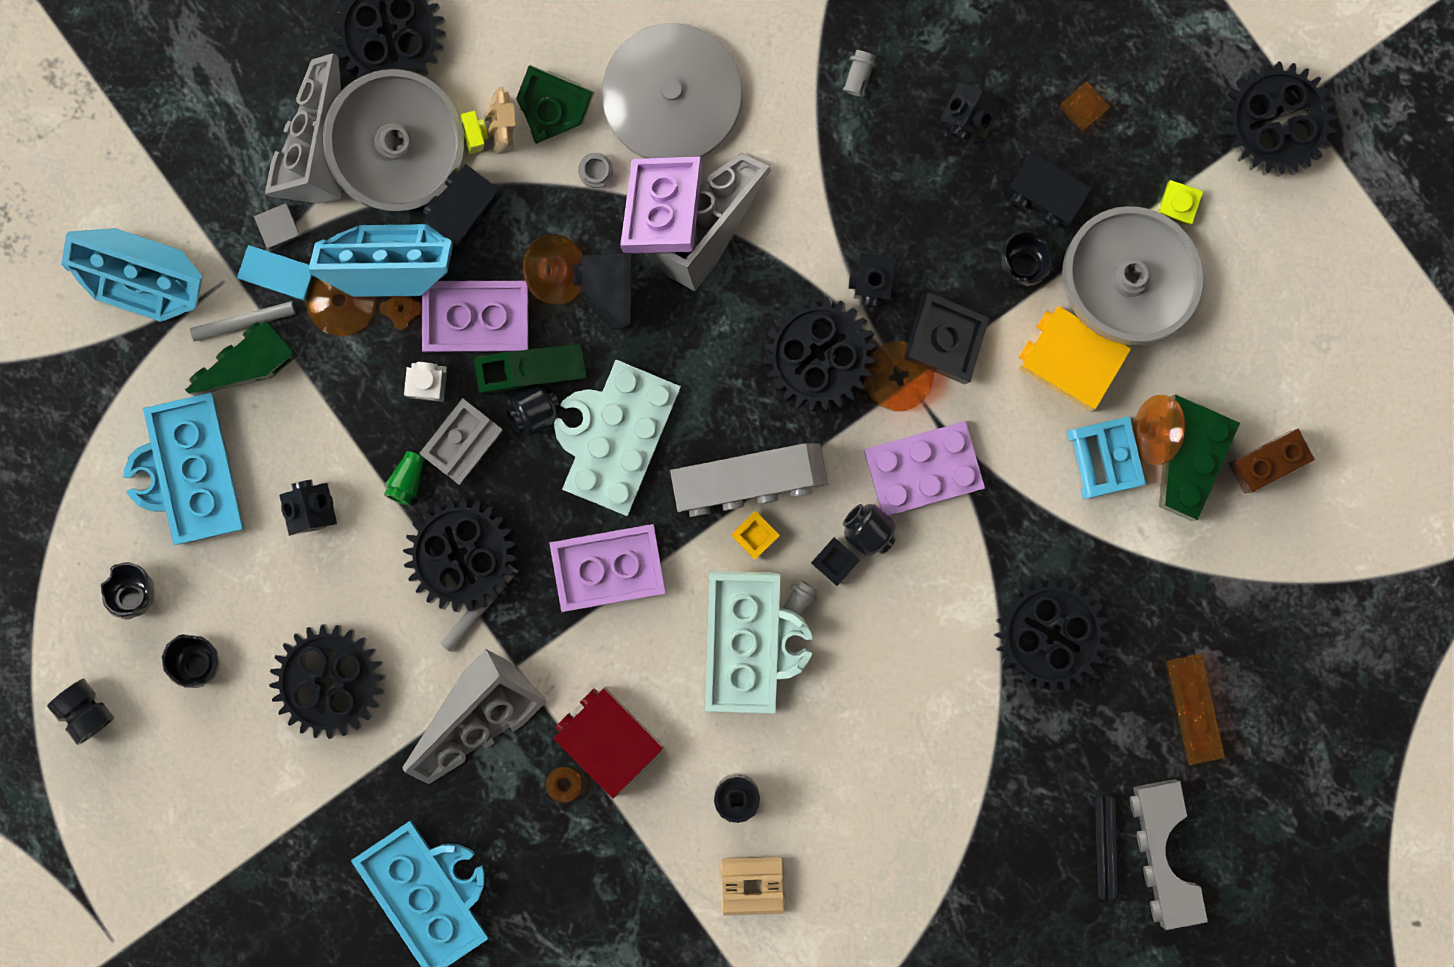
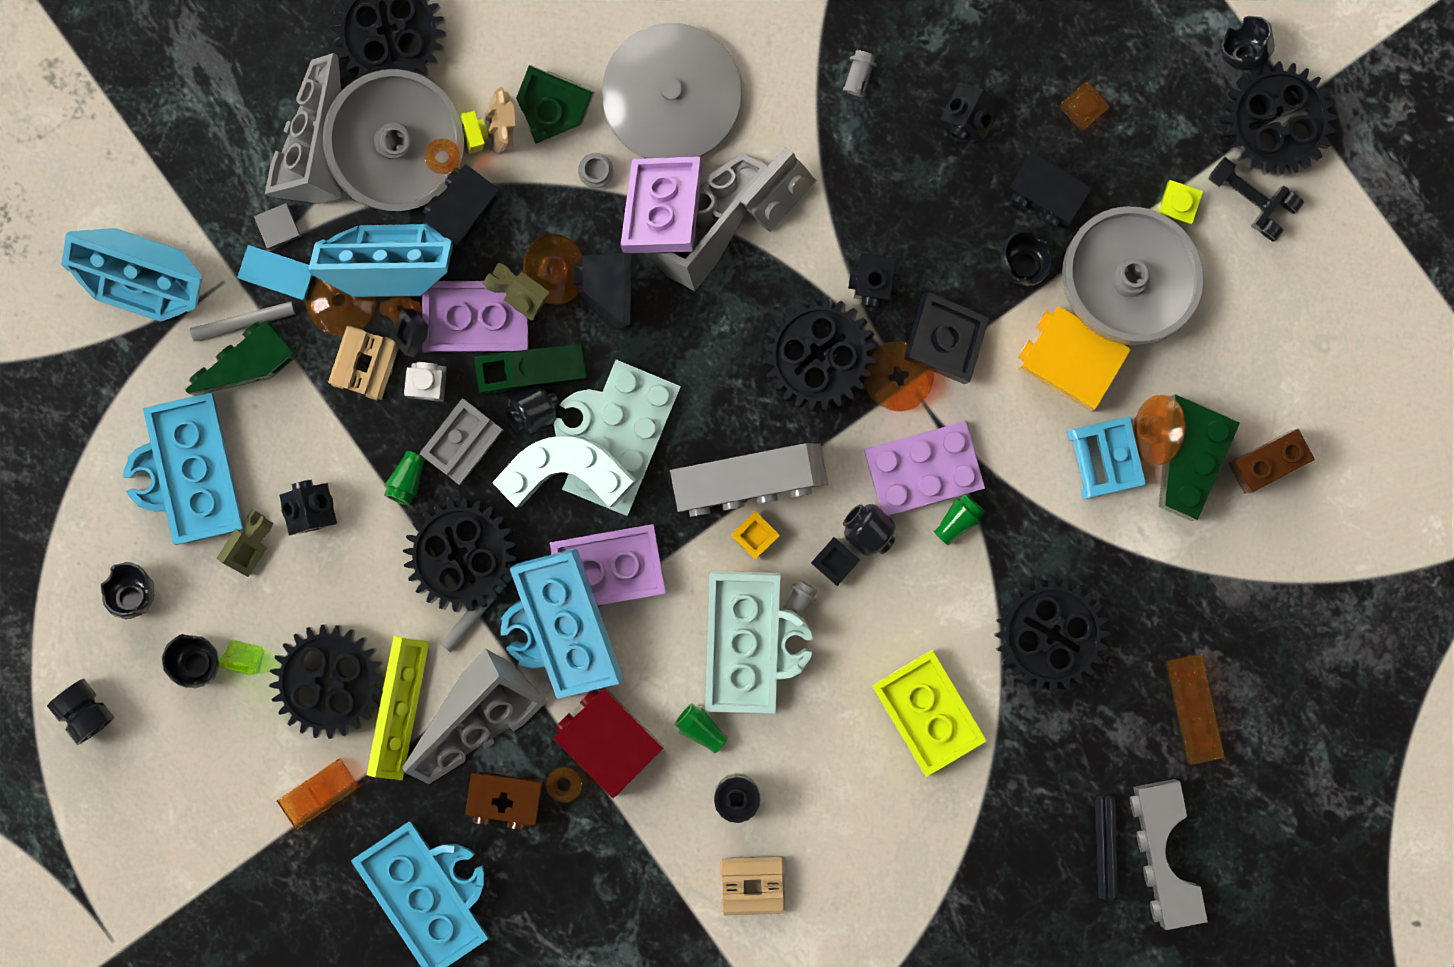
none -> olive plate [217,510,273,577]
none -> clear neon green slope [219,640,265,675]
none -> clear orange slope [277,758,359,830]
none -> tan piece [328,326,399,400]
none -> neon yellow plate [367,636,429,780]
none -> black plate [391,308,429,357]
none -> clear orange plate [424,139,460,174]
none -> reddish brown brick [465,771,544,830]
none -> olive plate [483,263,550,321]
none -> light aqua plate [492,436,638,507]
none -> medium azure plate [501,548,624,699]
none -> green cone [674,703,728,754]
none -> light grey plate [738,147,817,232]
none -> neon yellow plate [871,650,987,777]
none -> green cone [934,493,985,546]
none -> black bar [1208,157,1305,242]
none -> black hair [1220,16,1275,71]

